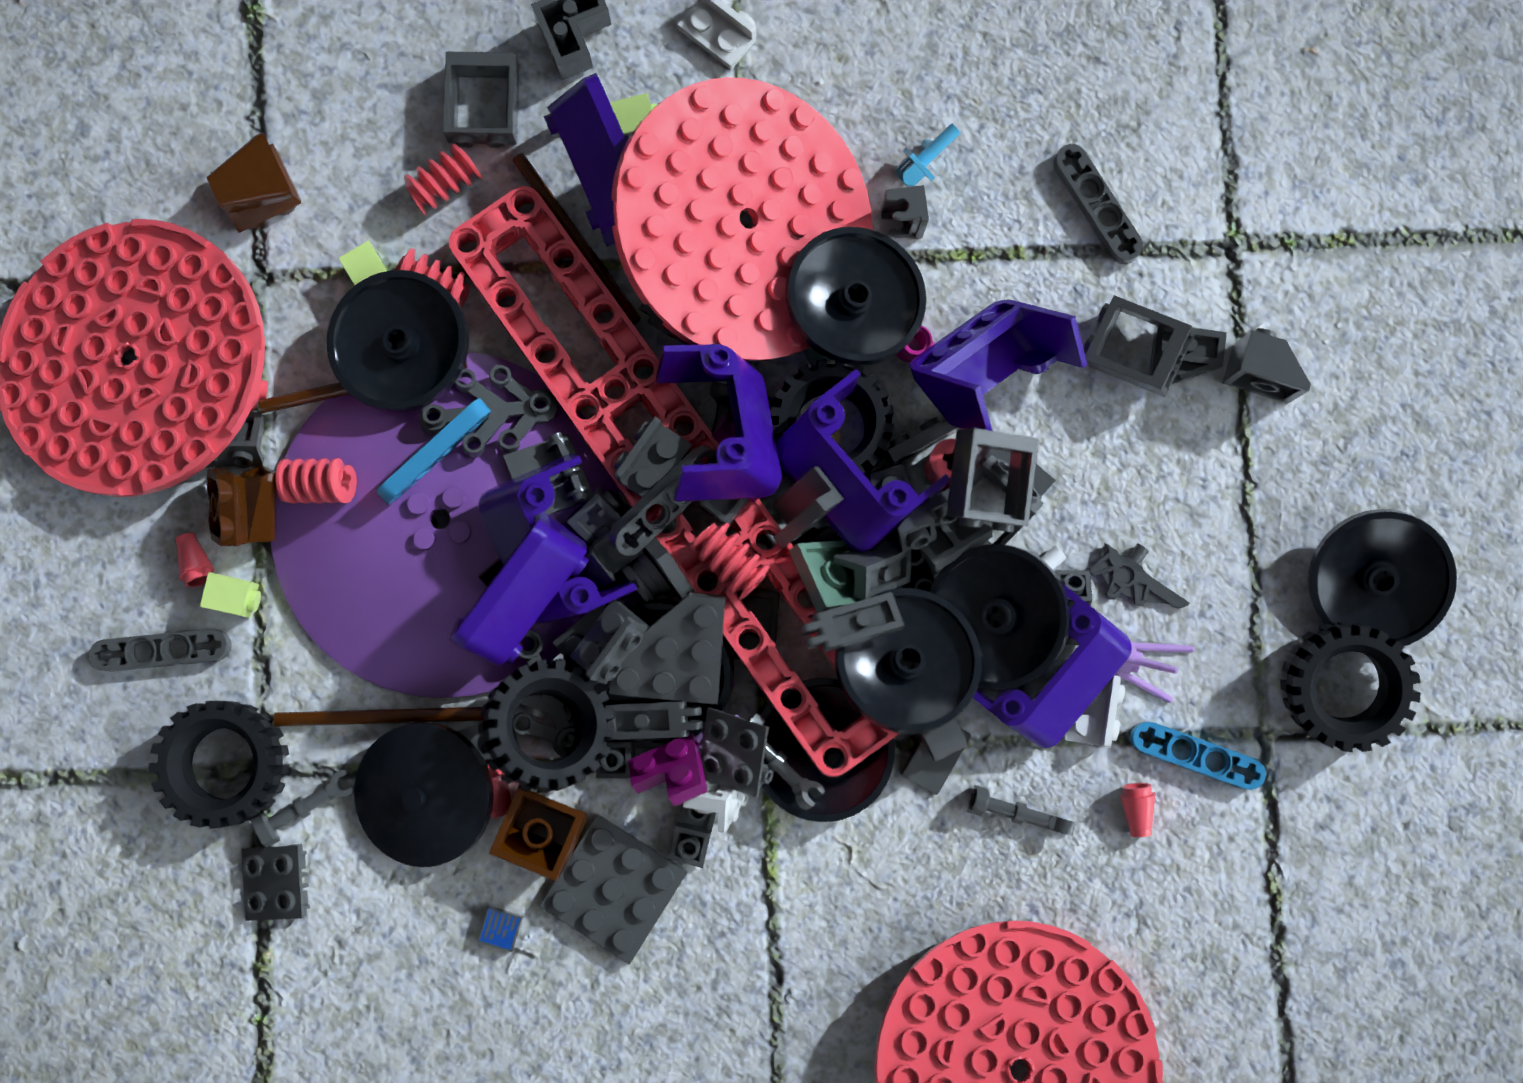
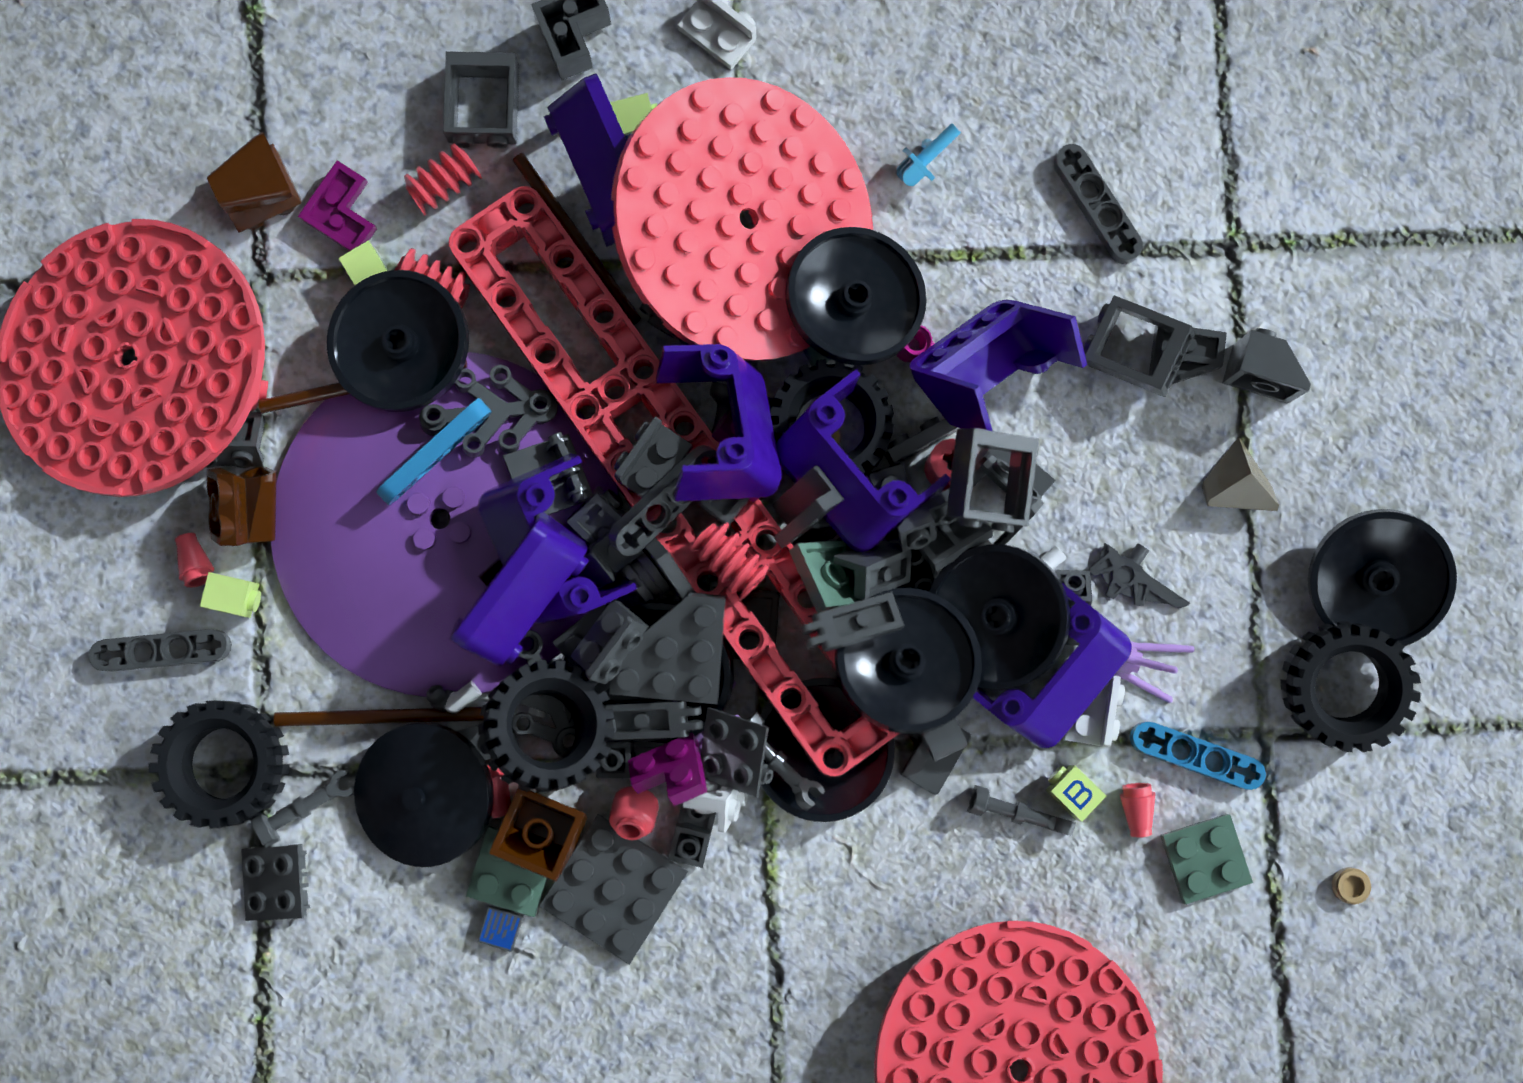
coral piece [276,458,357,504] -> none
dark grey hinge [881,185,929,239] -> none
none -> magenta plate [298,160,377,251]
none -> arm [426,681,482,713]
none -> sand green plate [466,826,547,917]
none -> coral head [609,786,659,840]
none -> yellowish green brick [1045,765,1106,822]
none -> sand green plate [1160,814,1253,905]
none -> dark tan slope [1202,437,1279,511]
none -> tan tile [1332,867,1371,904]

